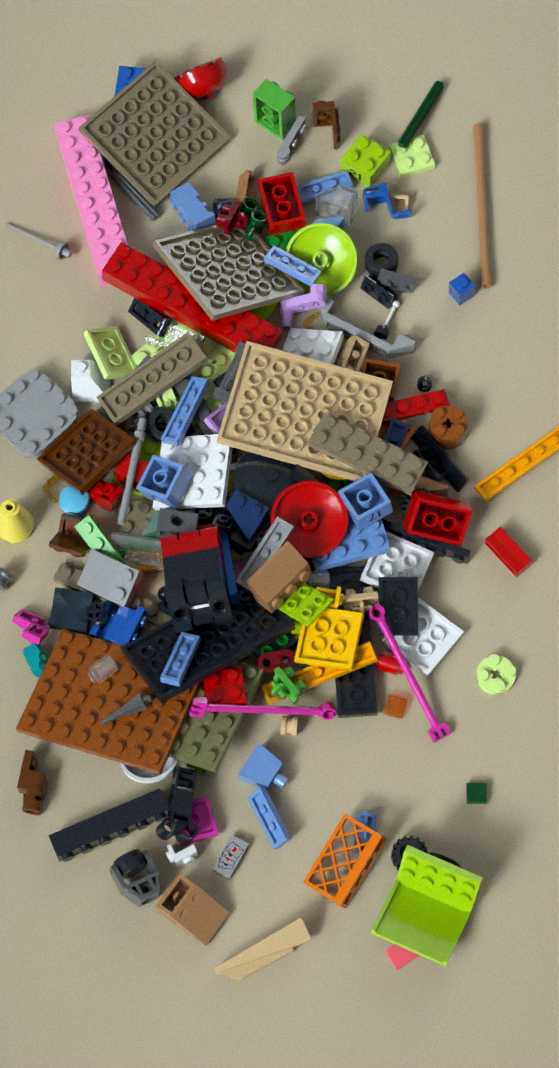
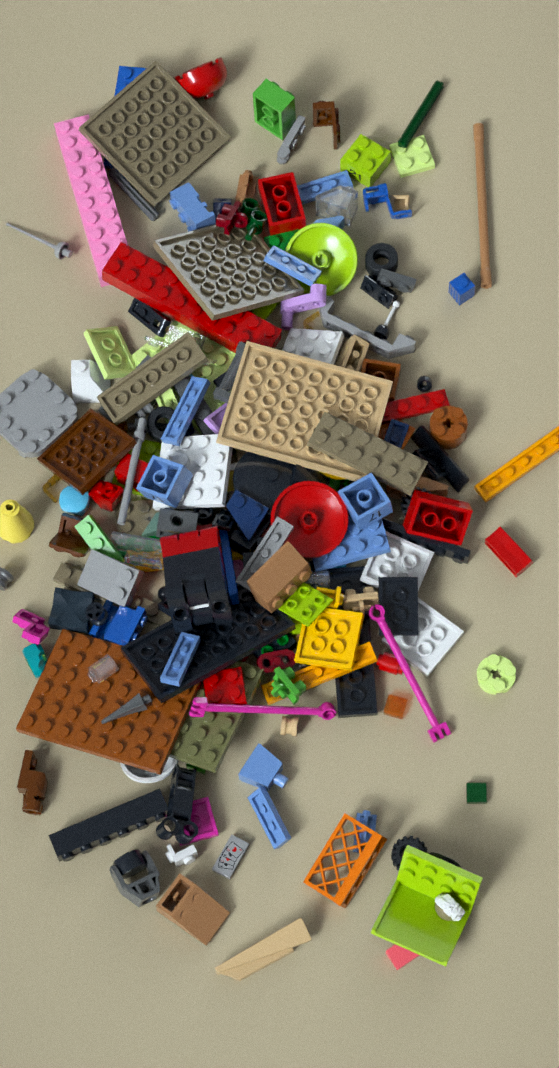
none -> white hair [435,893,465,921]

